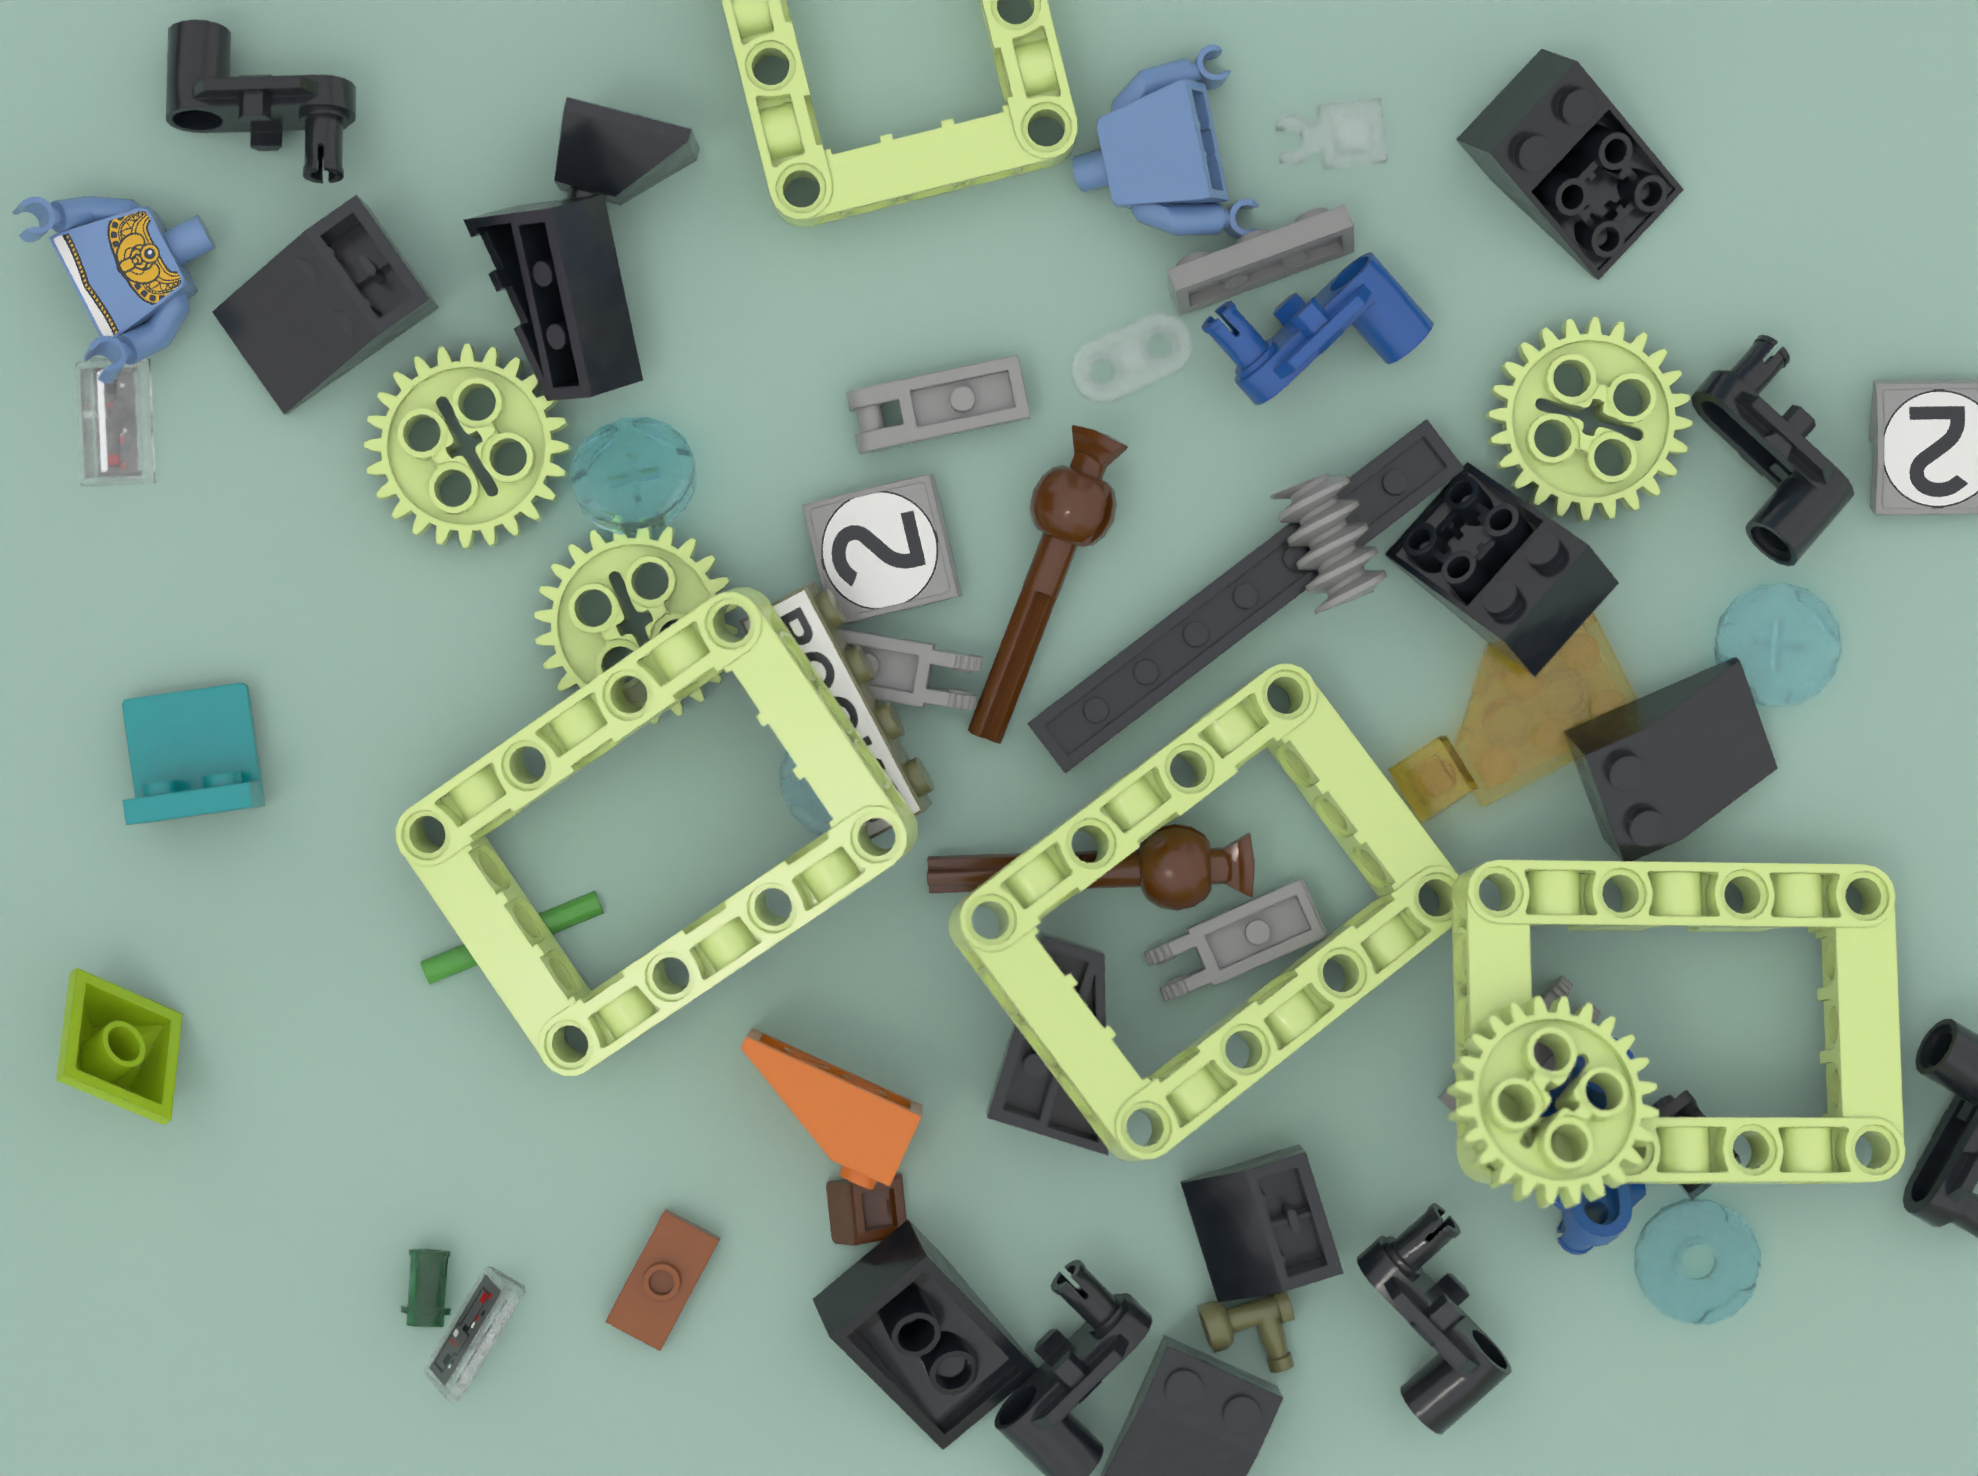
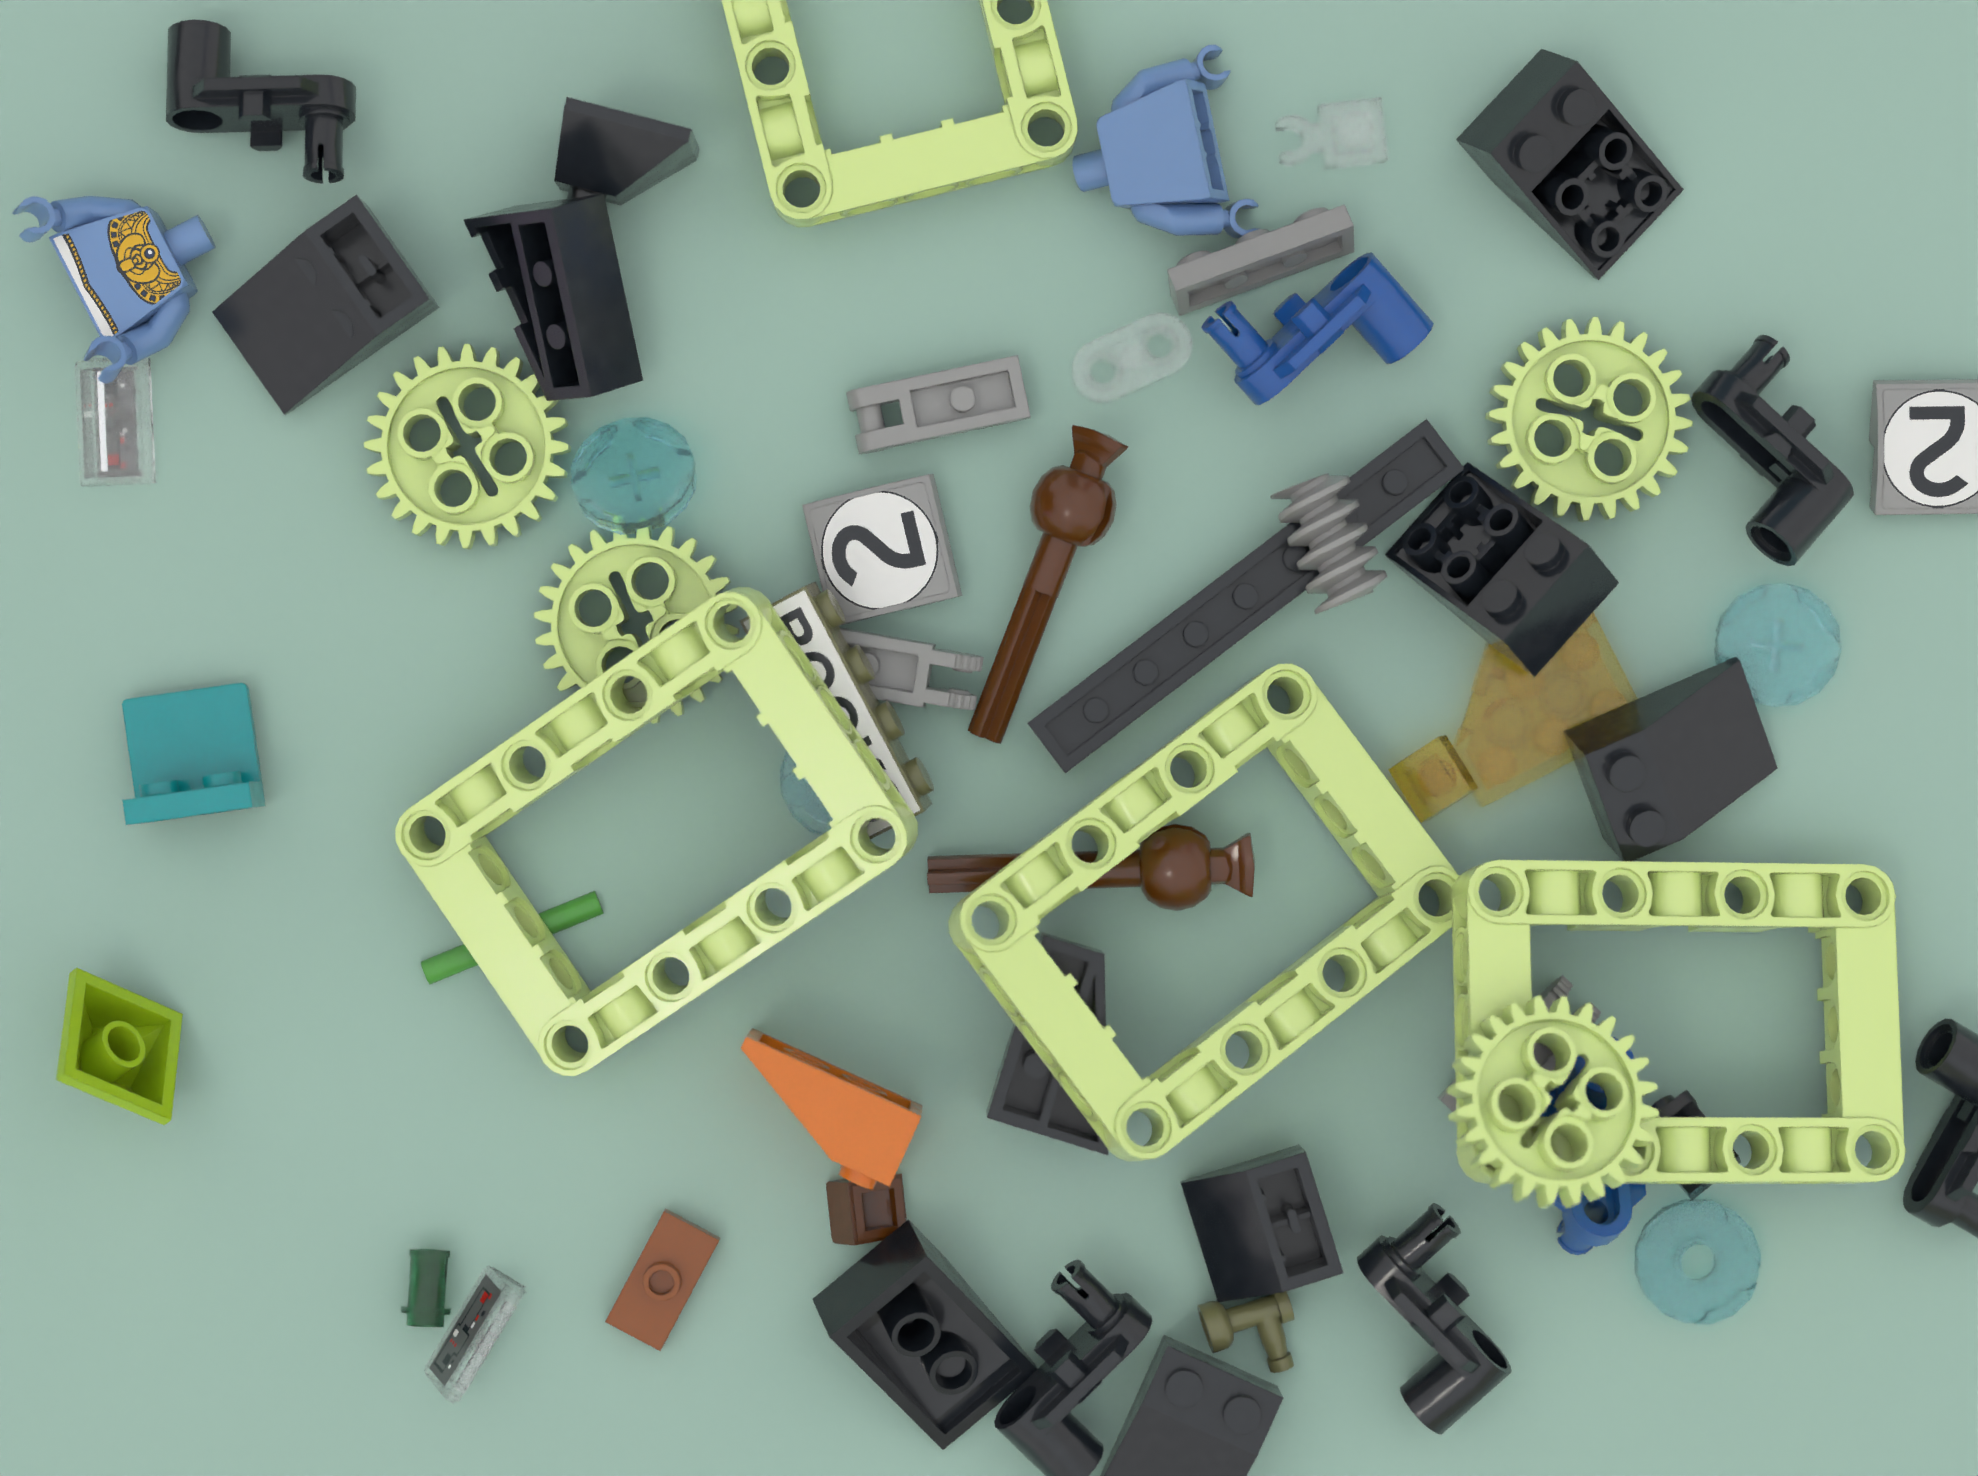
light grey hinge [1143,878,1328,1001] -> none

